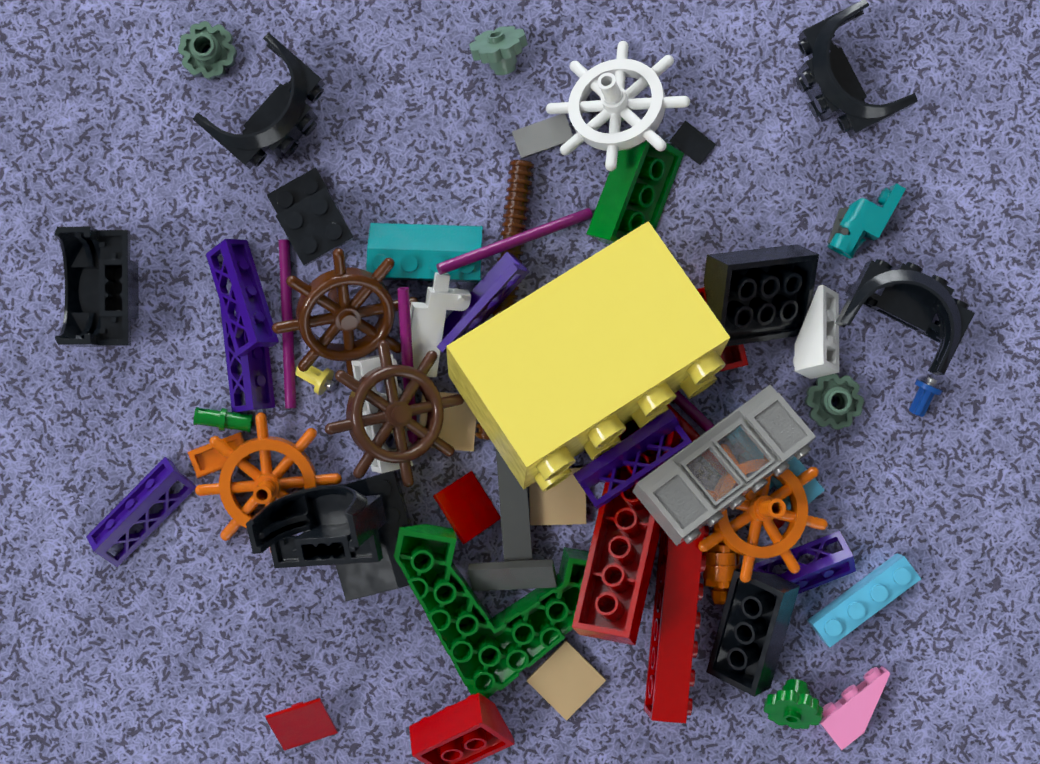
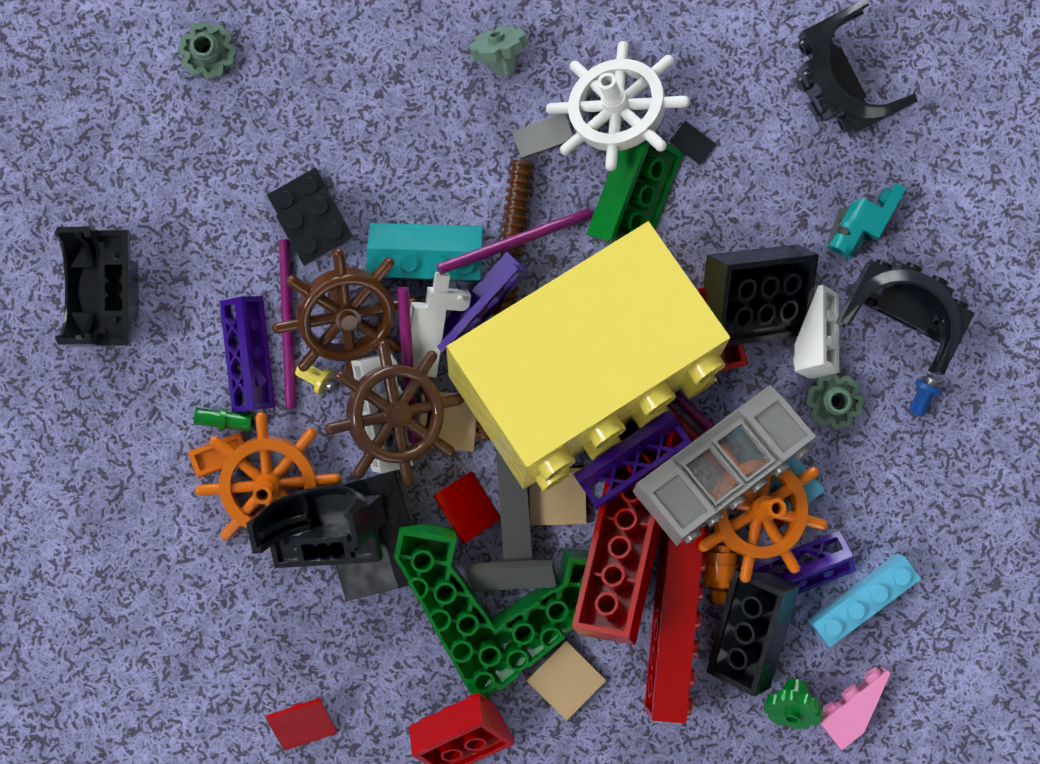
dark purple fence [86,457,196,567] -> none
black piece [193,33,325,169] -> none
dark purple fence [206,239,279,356] -> none

